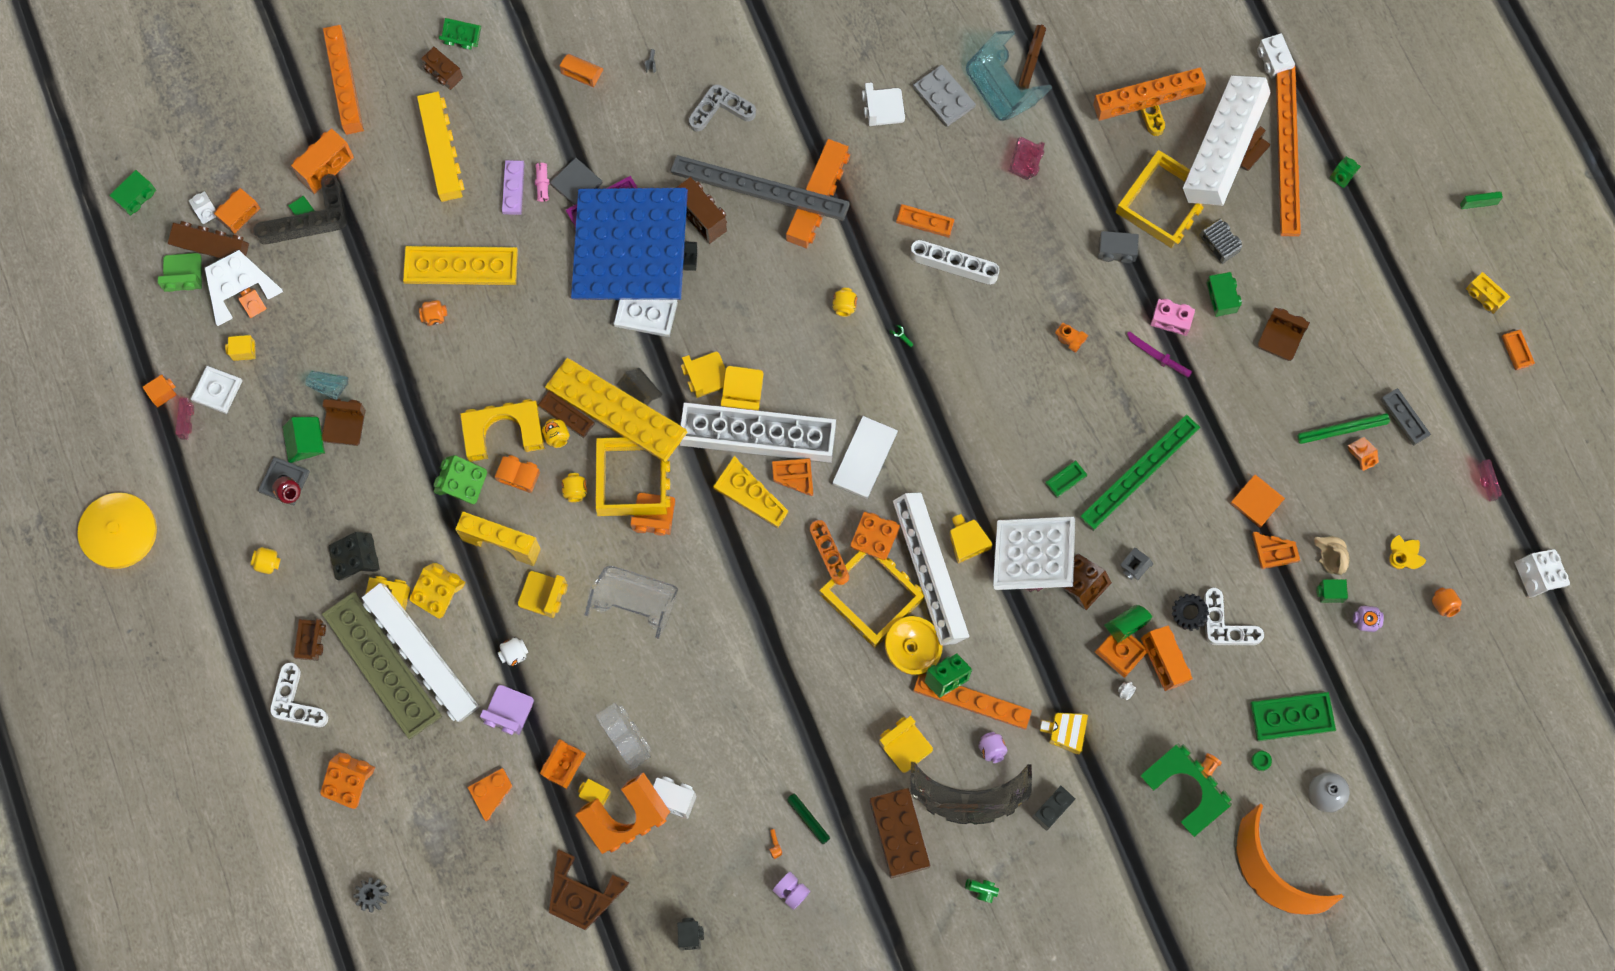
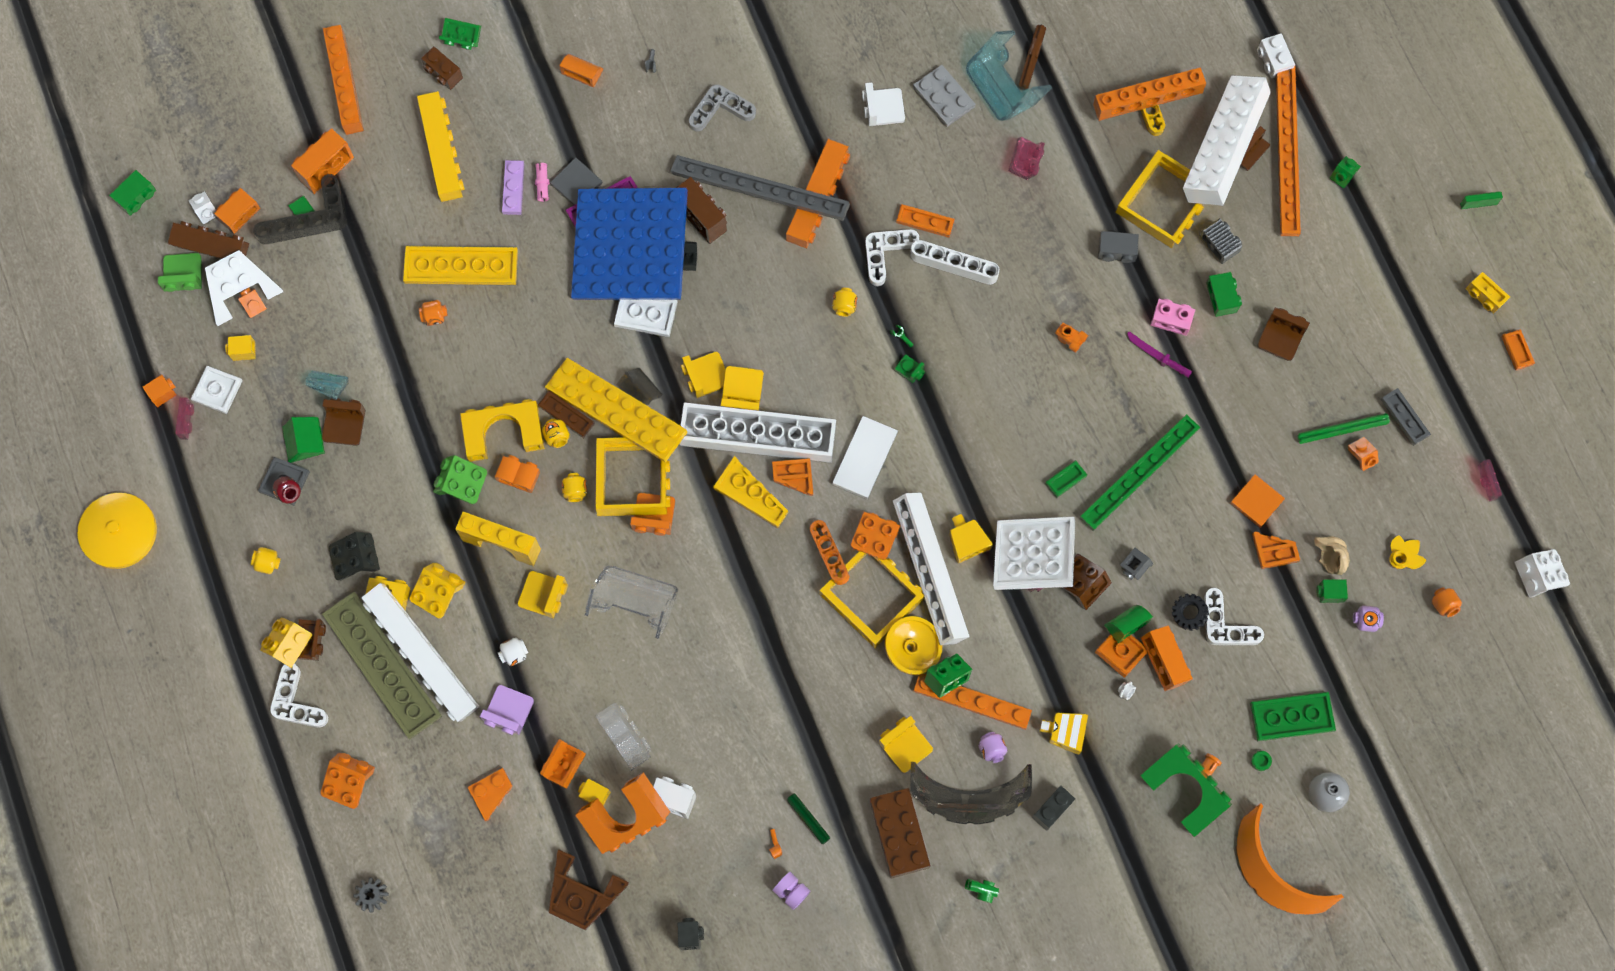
none -> yellow bracket [260,617,313,668]
none -> white beam [865,230,919,286]
none -> green bracket [894,355,925,384]

